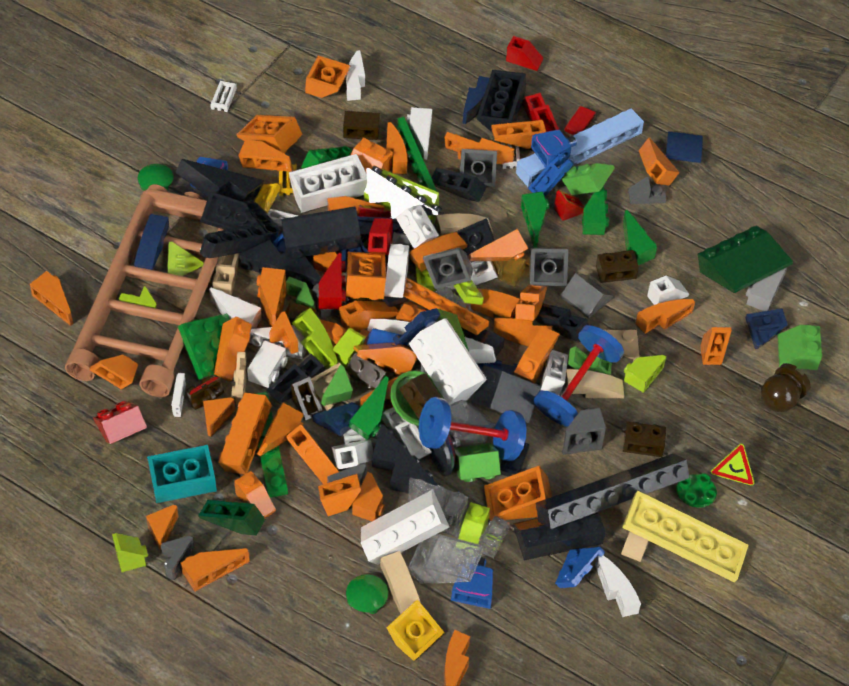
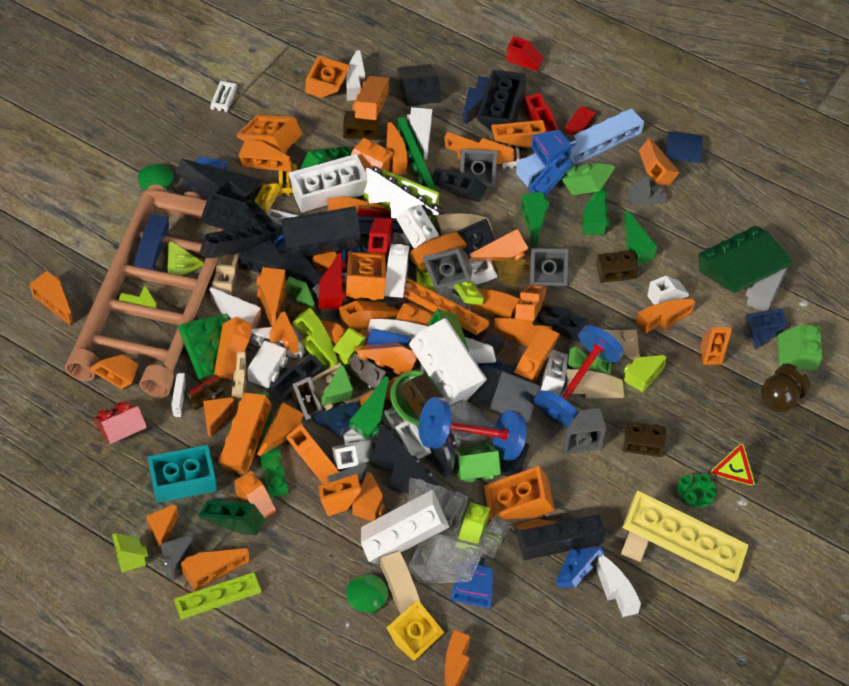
dark blue wing [393,308,440,345] -> none
black brick [536,453,689,529] -> none
red slope [554,190,585,221] -> none
dark grey slope [561,273,614,318] -> none
none -> lime tile [174,572,262,620]
none -> orange brick [353,76,389,120]
none -> black slope [397,64,441,106]

